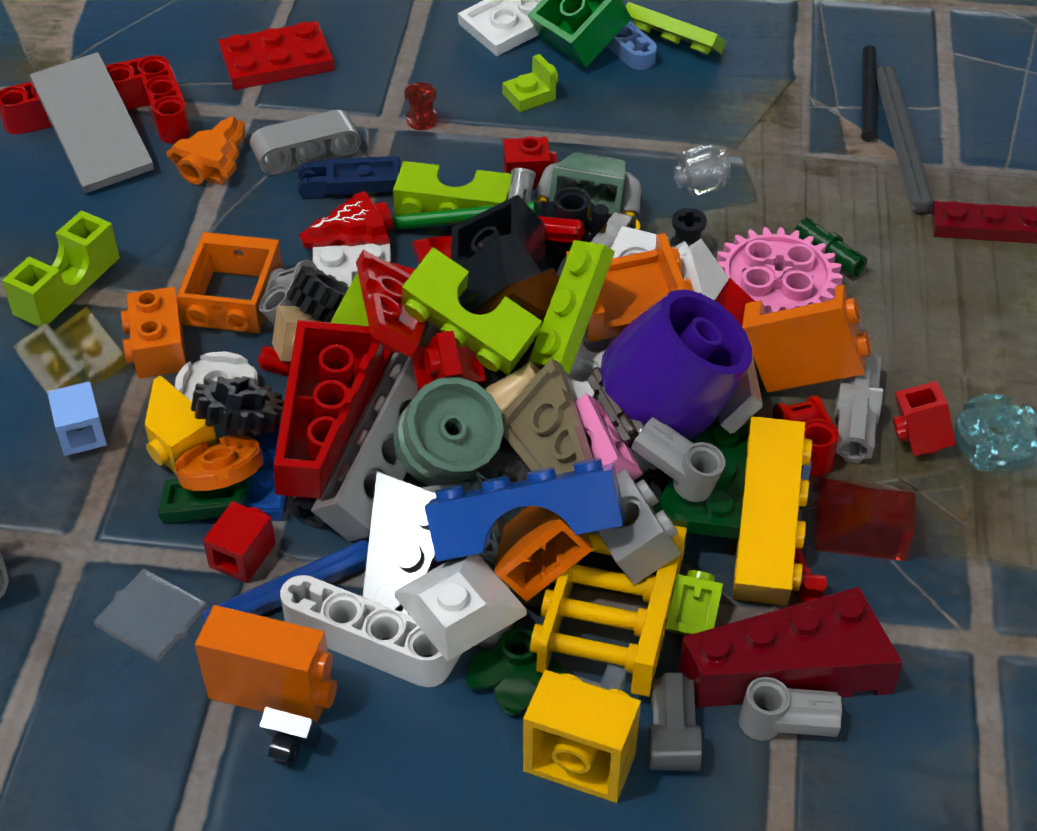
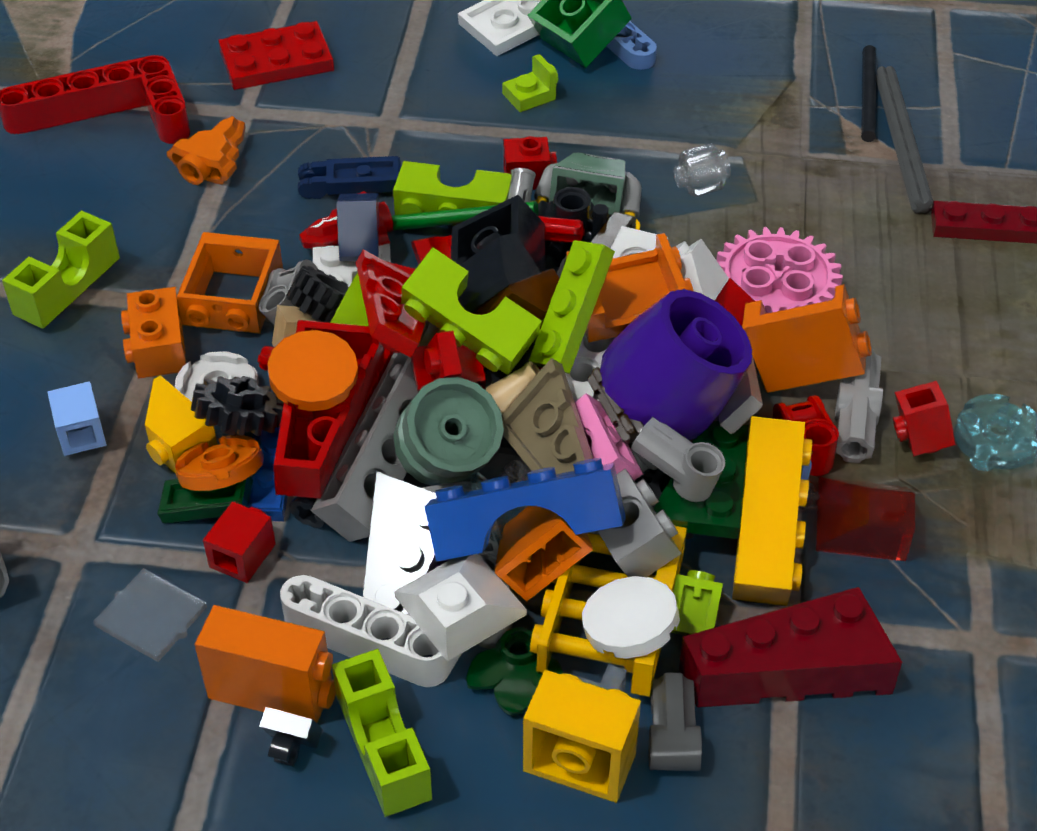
clear yellow slope [13,307,128,394] -> none
light grey tile [29,52,154,194] -> none
blue axle [202,540,368,623] -> none
light grey beam [250,110,361,175] -> none
clear red bush [404,82,438,130] -> none
lime plate [626,2,727,55] -> none
black bush [670,208,707,247] -> none
light grey piece [738,677,842,741] -> none
dark green pin [794,217,867,278] -> none
red hand [794,548,827,601] -> none
none -> orange tile [268,330,358,411]
none -> lime arch [331,649,433,817]
none -> dark blue slope [336,193,379,261]
none -> white tile [582,576,680,659]

